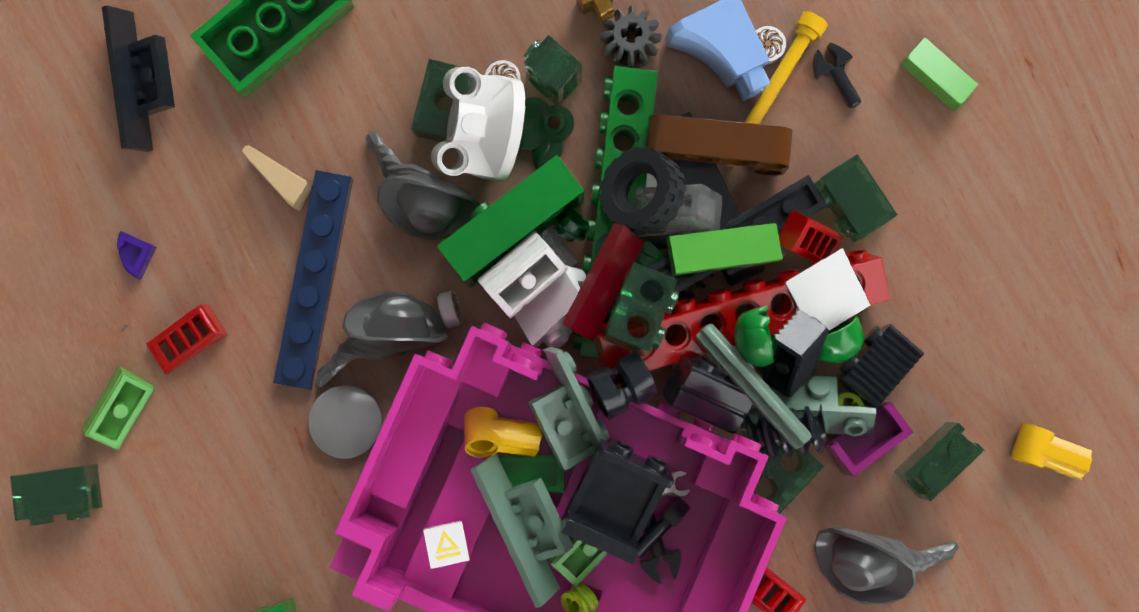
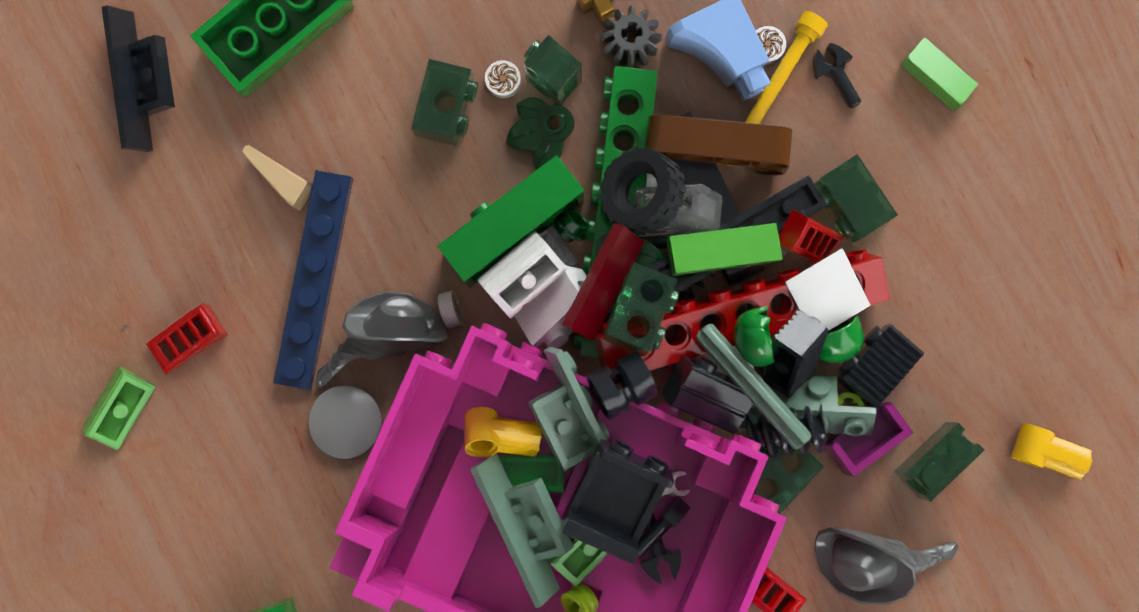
clear green brick [10,464,103,526] -> none
dark purple tile [117,231,157,279] -> none
dark grey hat [365,131,480,240] -> none
white tile [423,521,469,569] -> none
white piece [431,67,525,182] -> none

